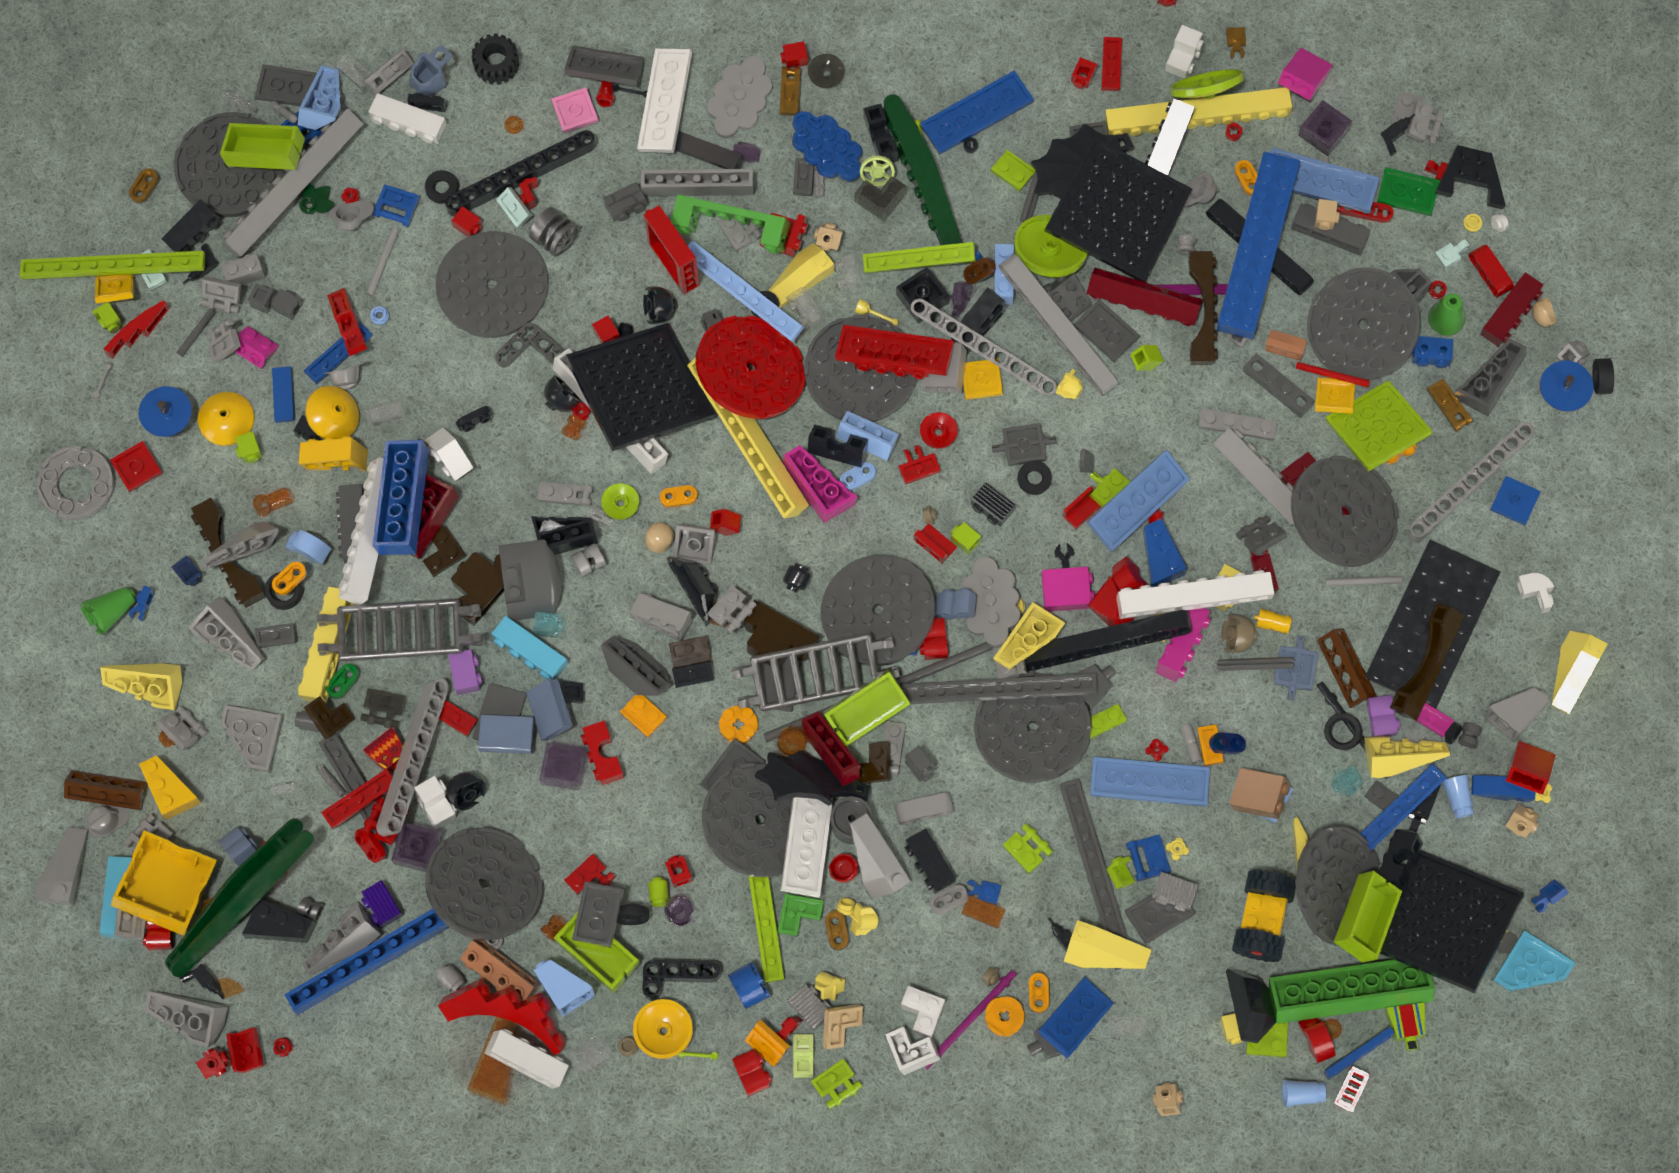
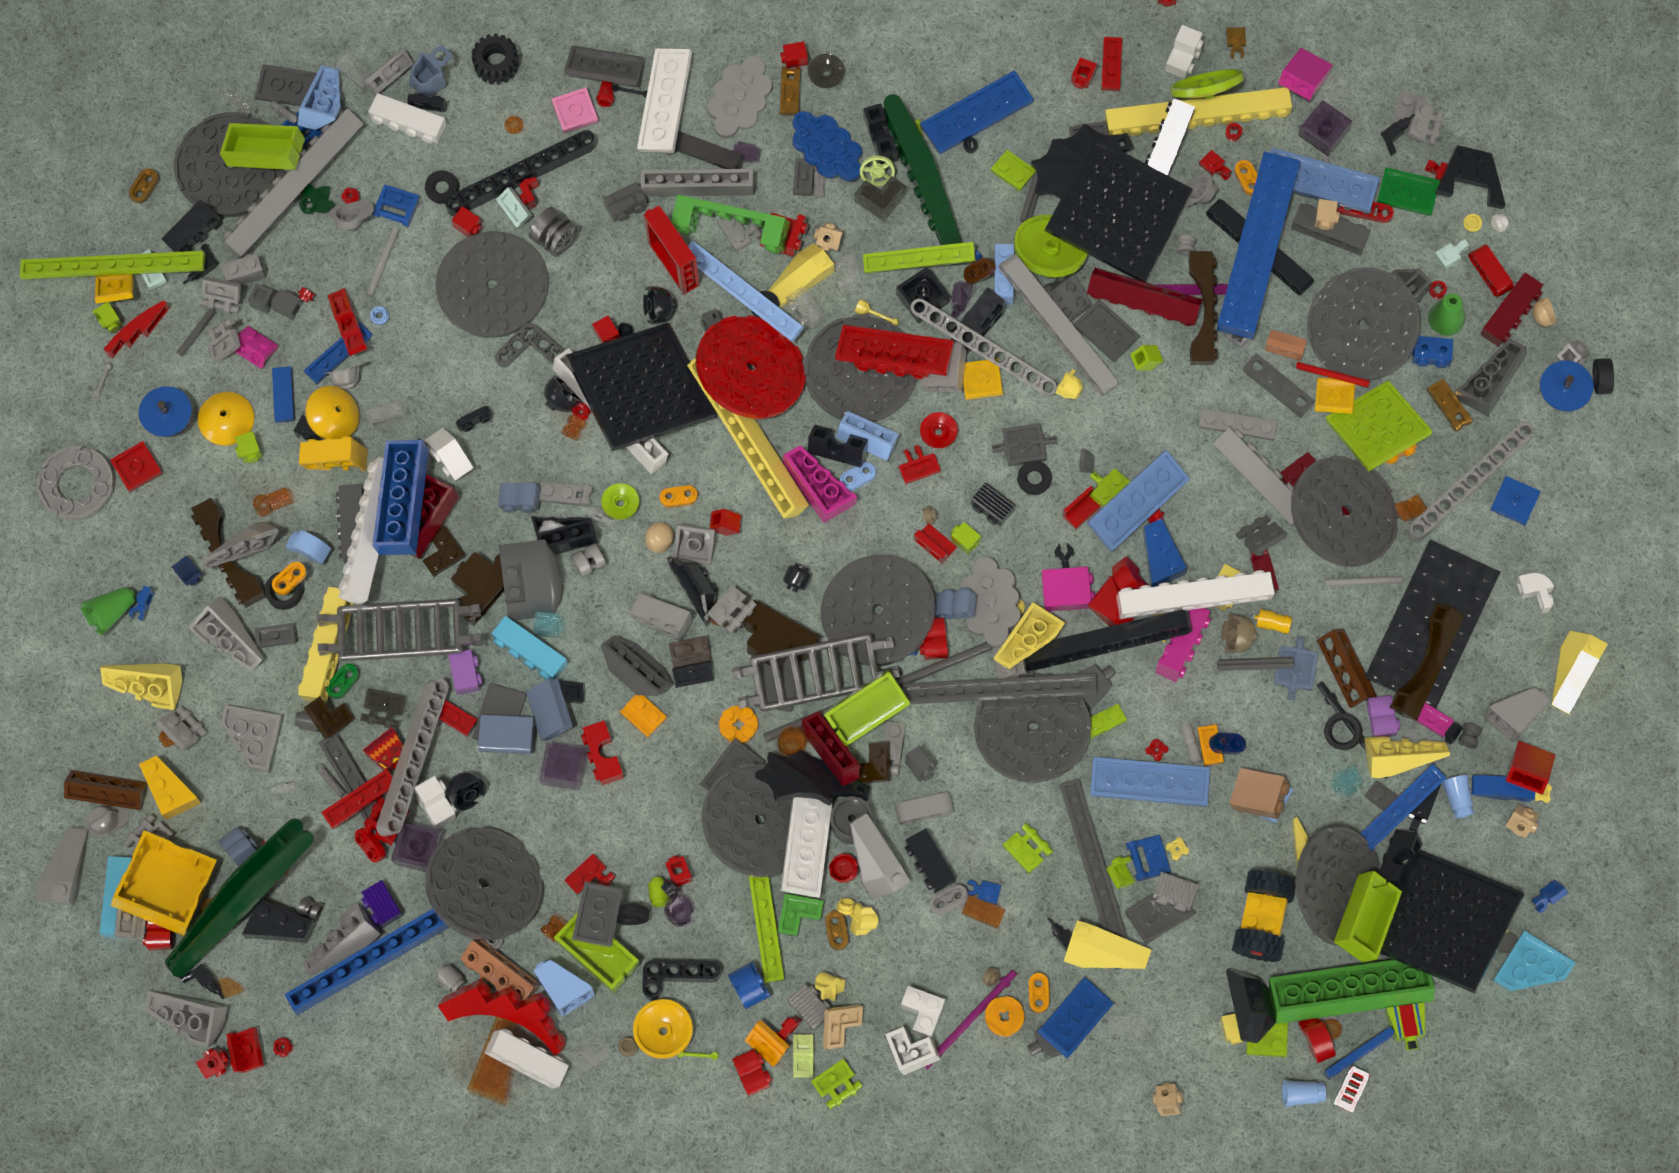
none -> red plate [297,287,315,303]
none -> sand blue brick [498,483,540,513]
none -> black plate [661,879,679,898]
none -> red plate [1199,150,1231,181]
none -> clear orange bracket [1394,494,1427,522]

